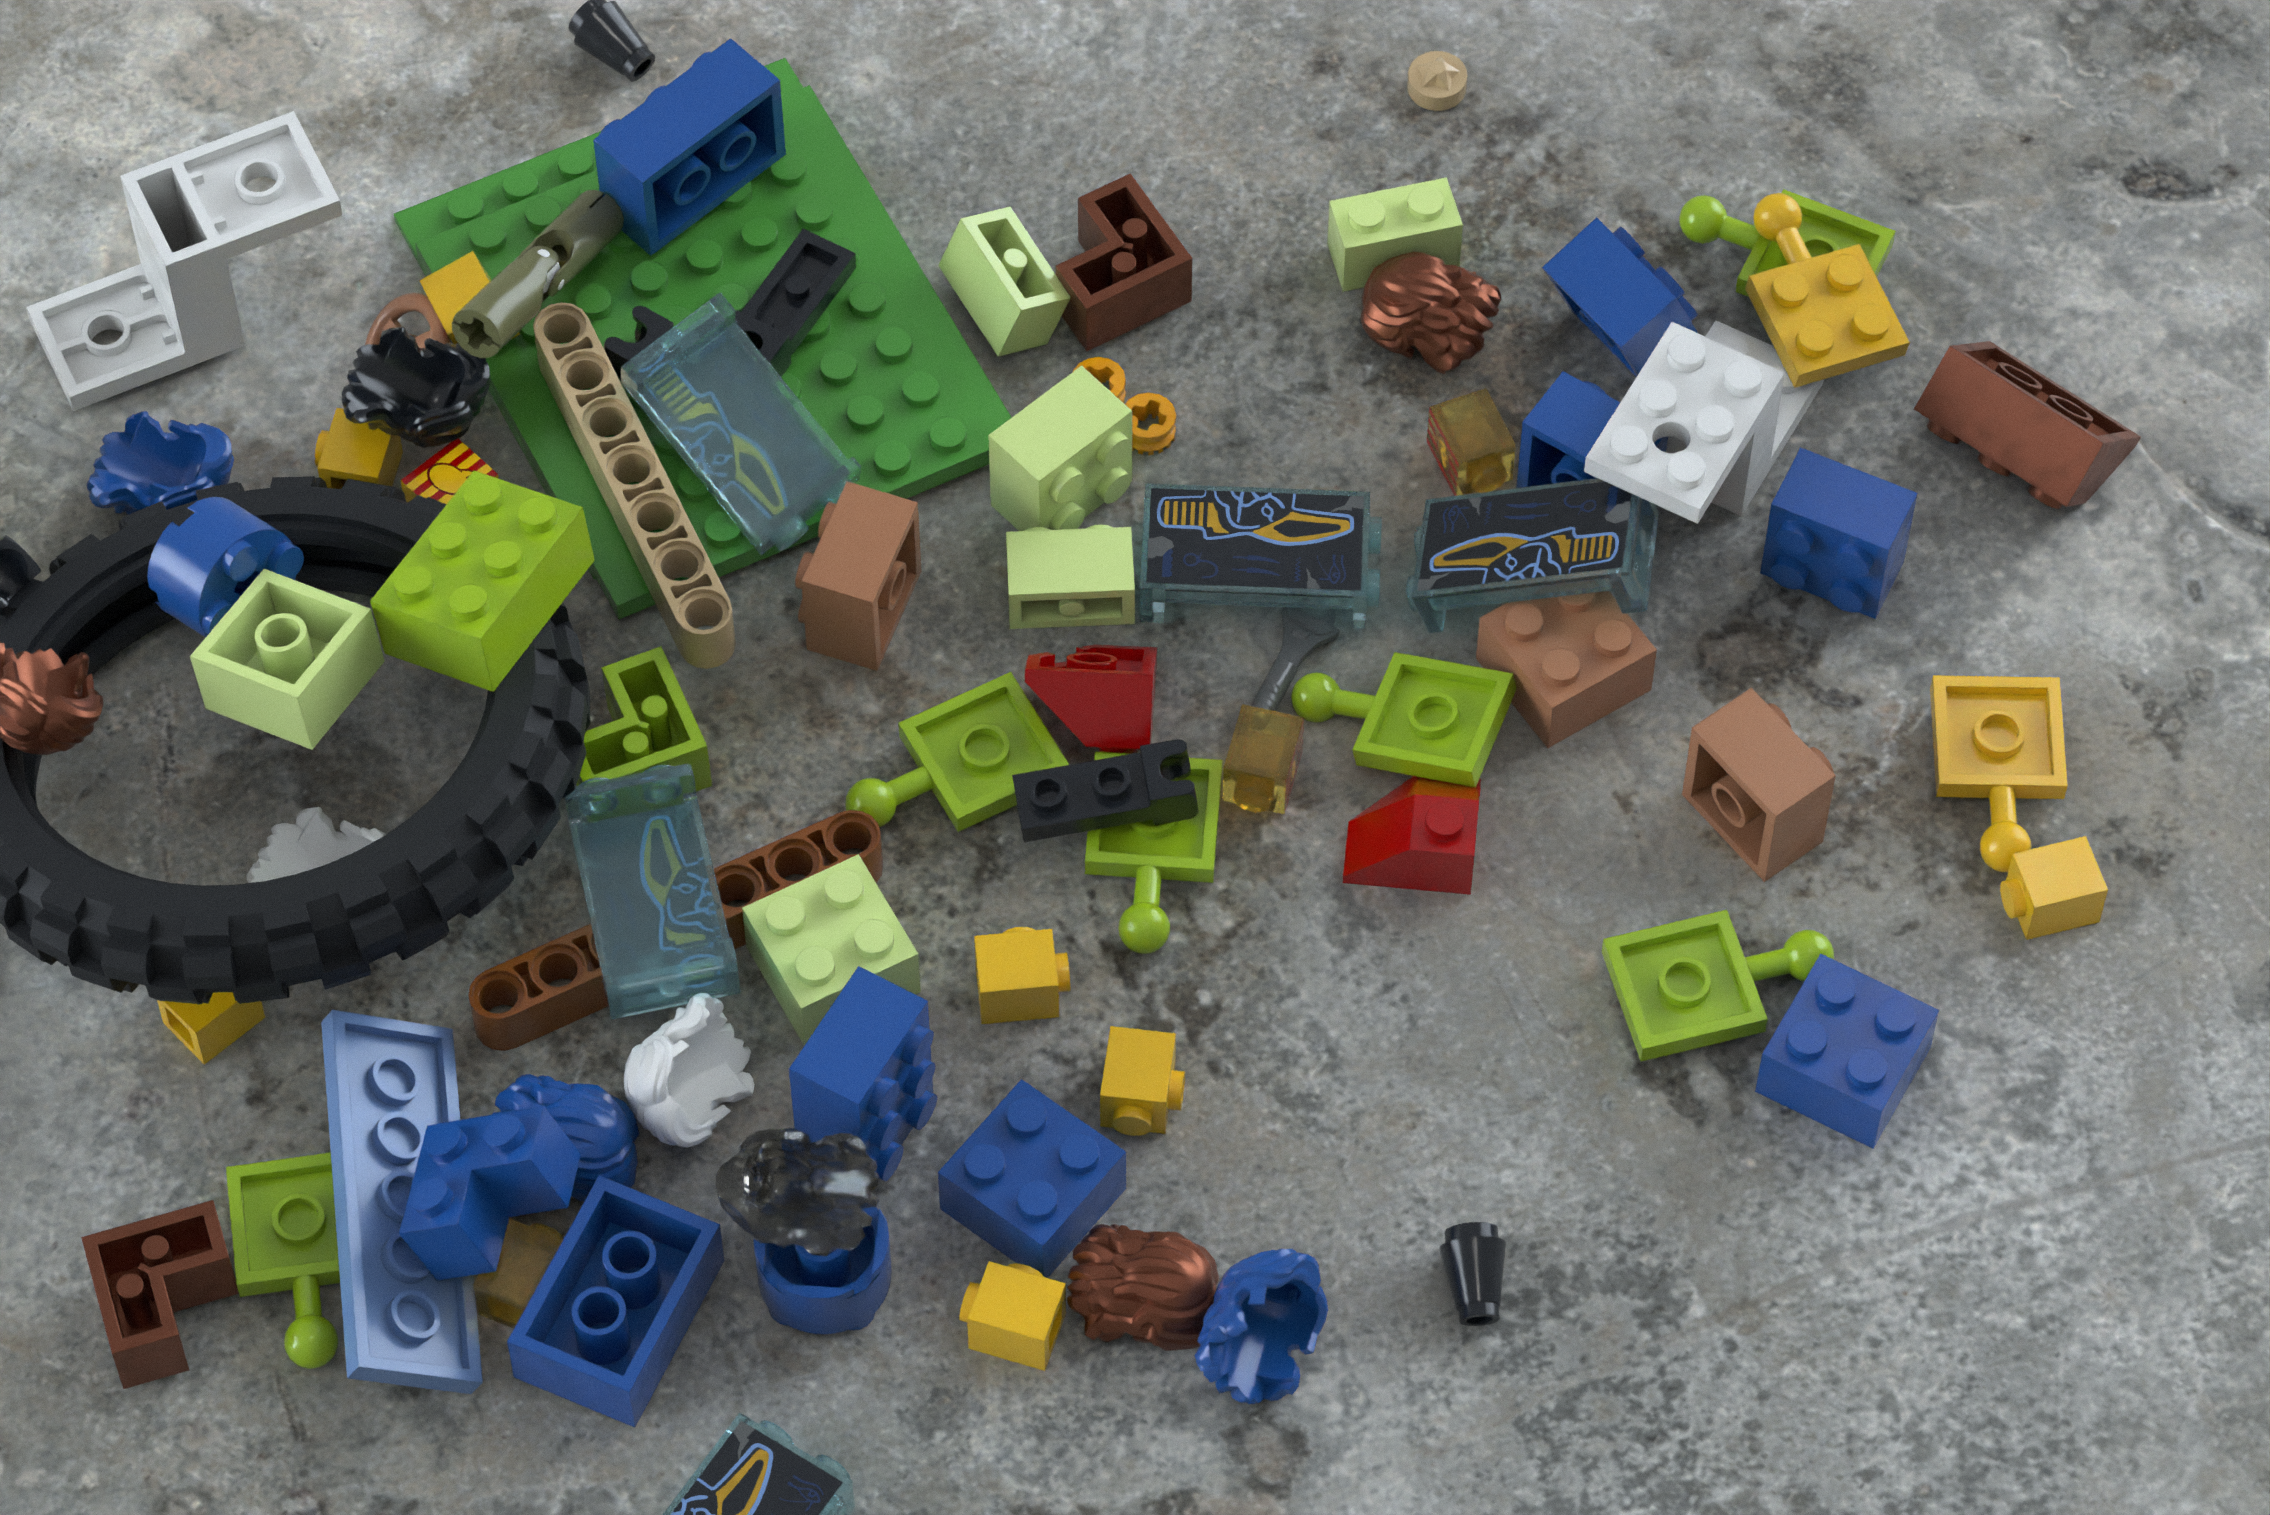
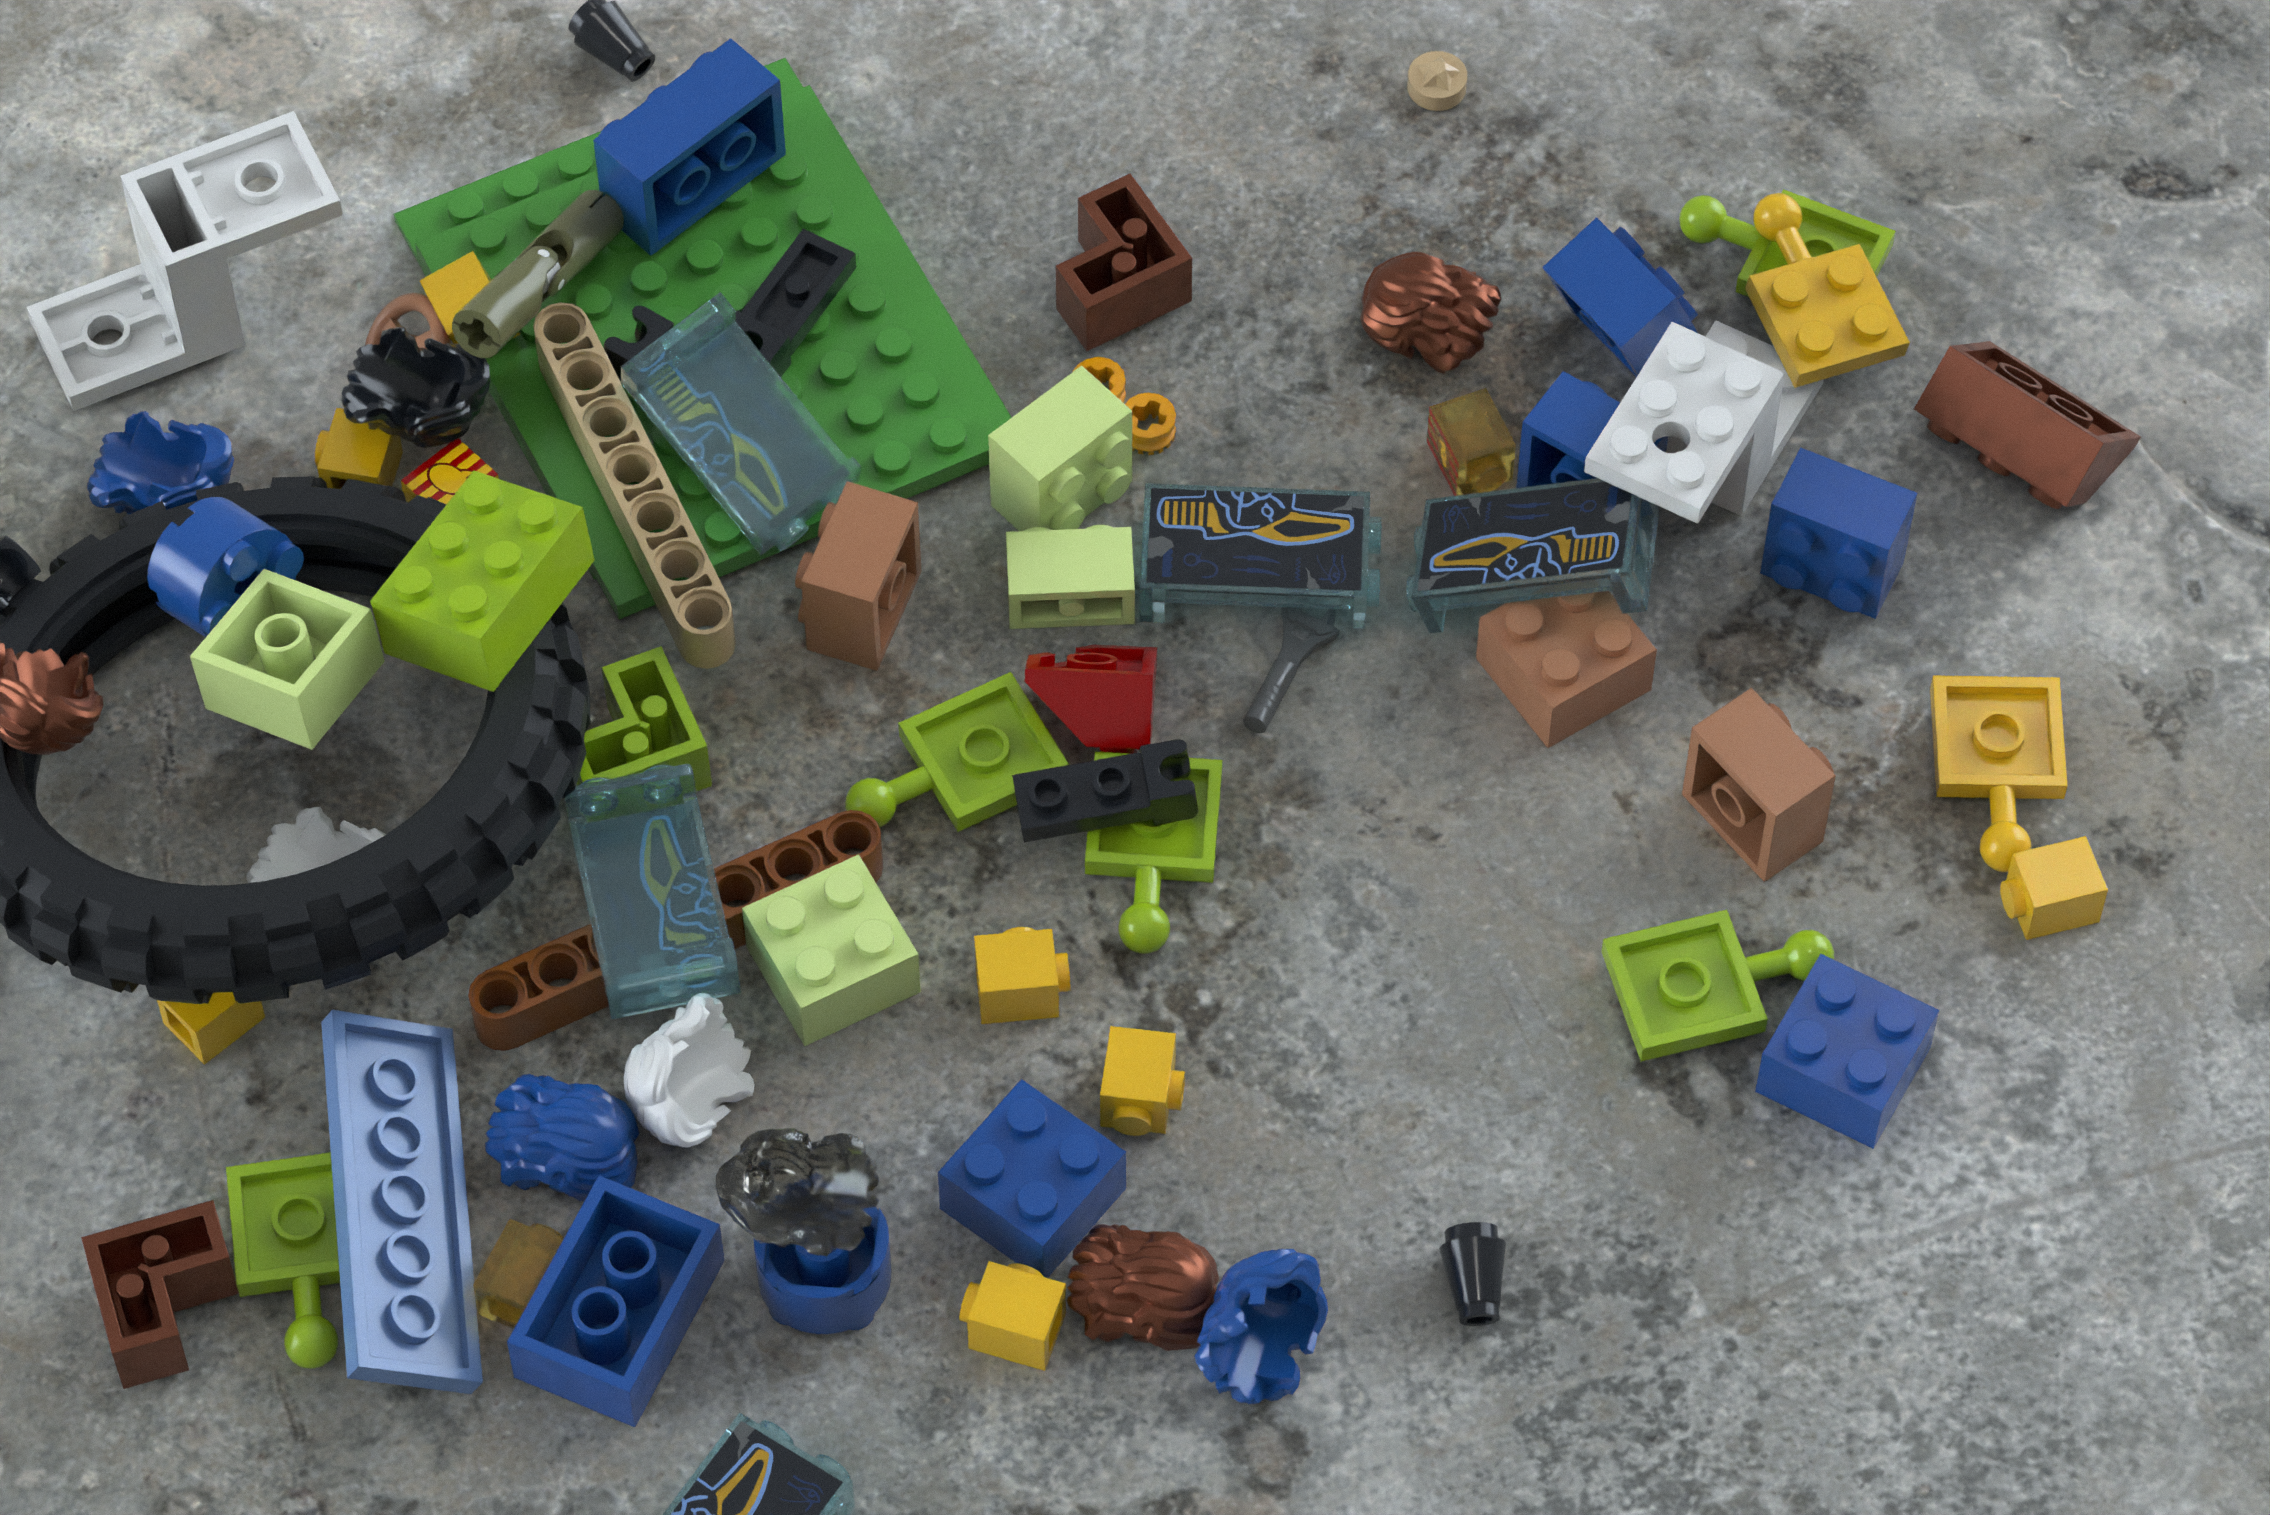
blue brick [399,1106,581,1281] -> none
blue brick [789,966,937,1198] -> none
yellowish green brick [938,207,1071,357] -> none
clear yellow brick [1223,704,1304,814] -> none
lime plate [1291,652,1517,788] -> none
yellowish green brick [1327,177,1463,292] -> none
red slope [1343,776,1481,895] -> none

